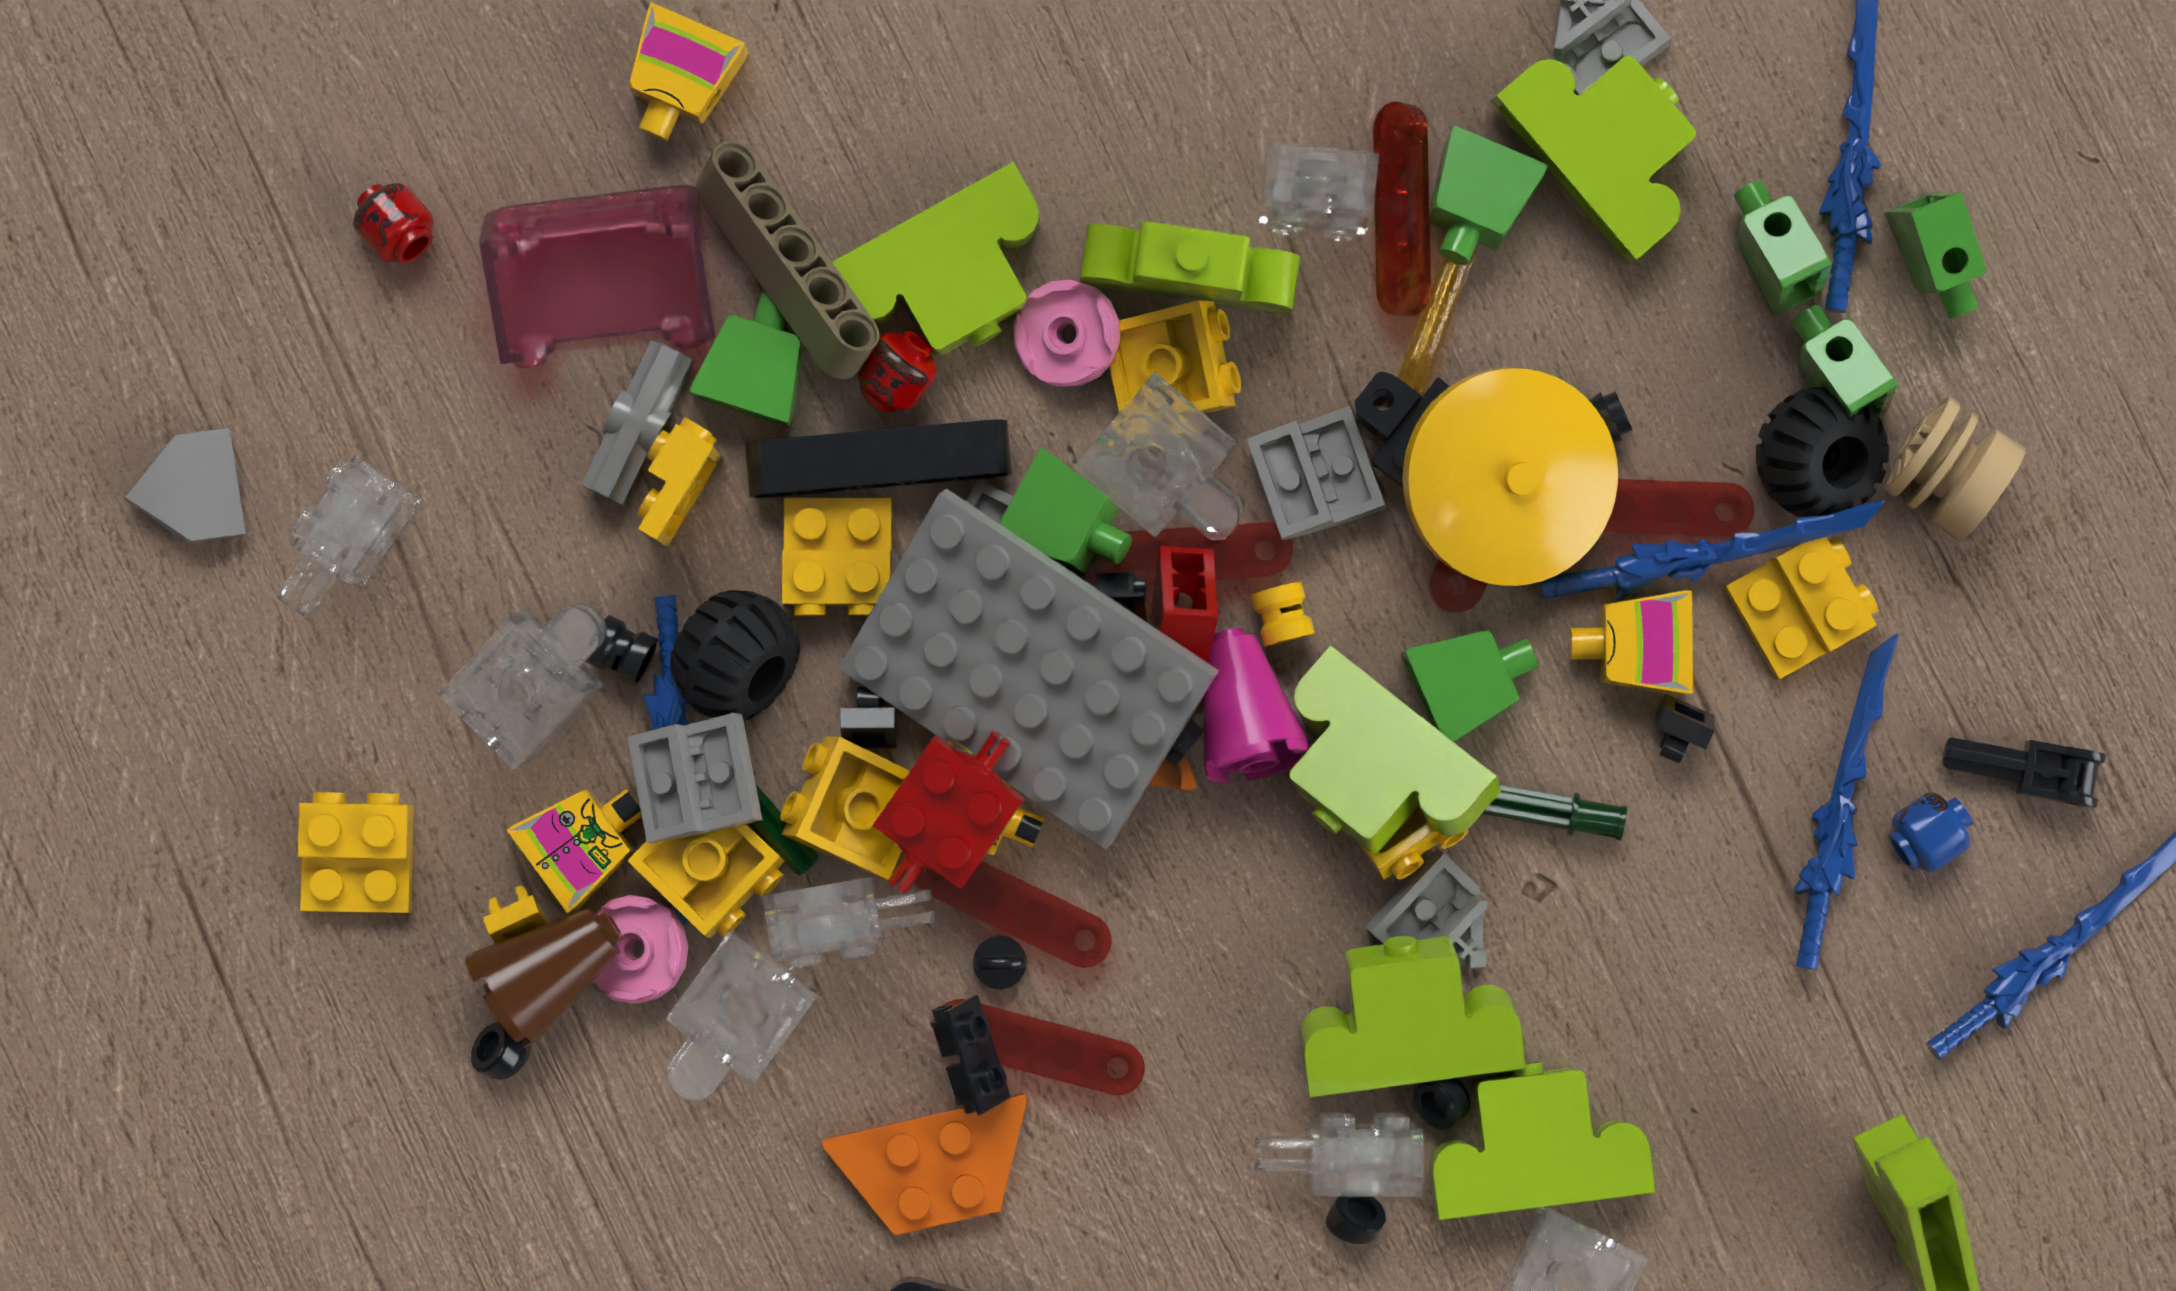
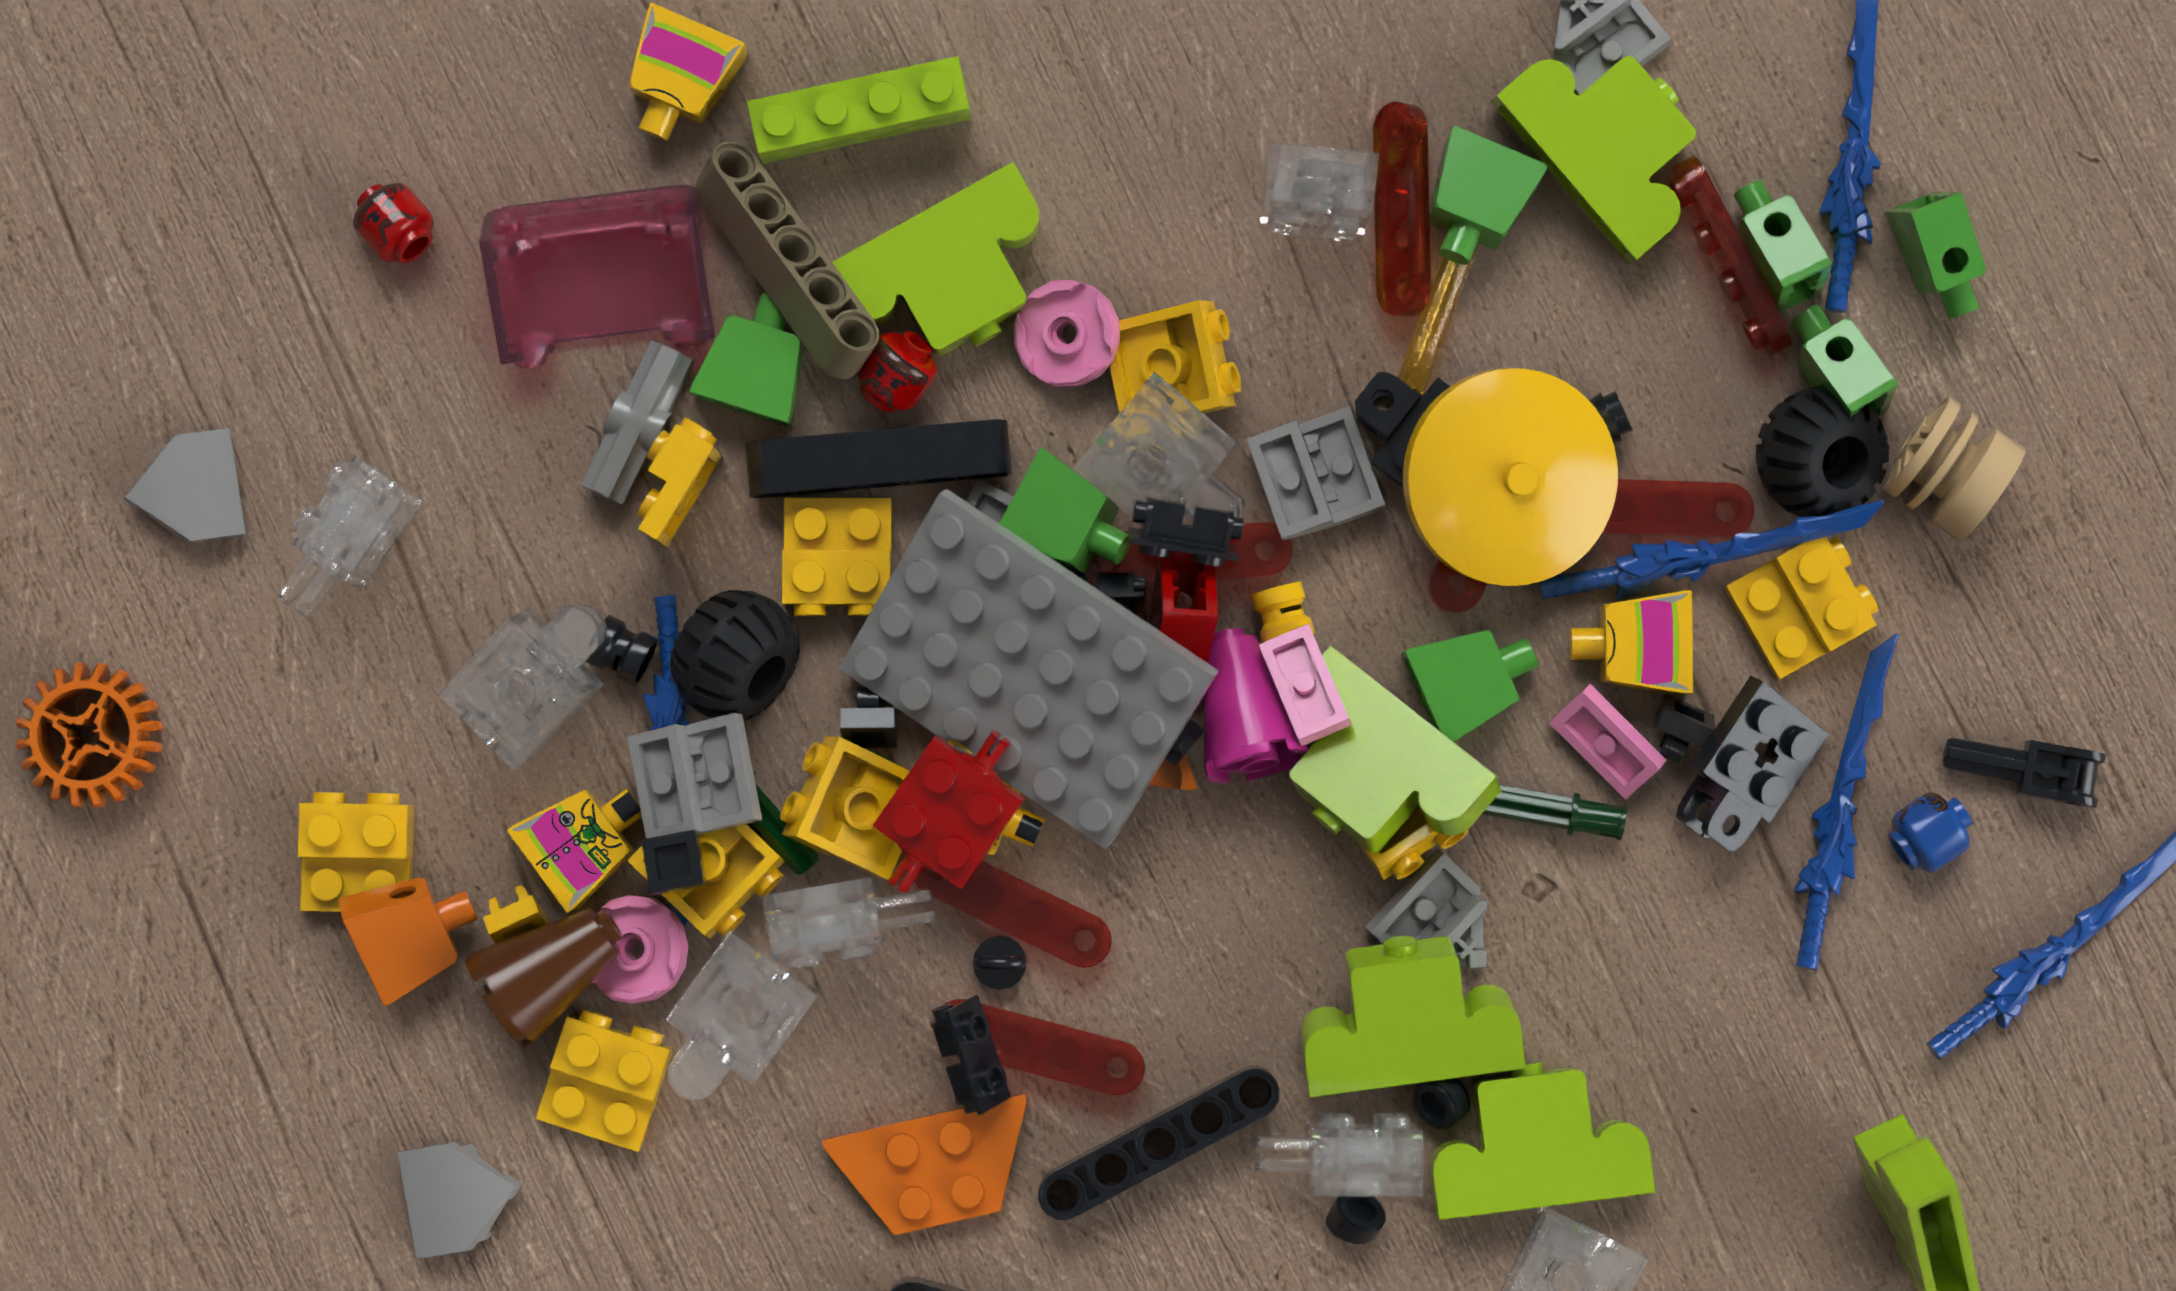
black tile [471,1022,531,1080] -> none
lime brick [1079,221,1301,316] -> none
none -> orange gear [14,662,164,808]
none -> orange torso [338,877,479,1006]
none -> light grey slope [397,1142,522,1259]
none -> yellow plate [535,1009,674,1152]
none -> black tile [641,830,707,895]
none -> lime brick [747,56,971,164]
none -> black beam [1038,1066,1280,1220]
none -> black hinge [1128,497,1244,566]
none -> bright pink plate [1259,623,1352,746]
none -> bright pink plate [1549,684,1667,800]
none -> clear red plate [1668,155,1792,356]
none -> plate [1676,676,1829,852]

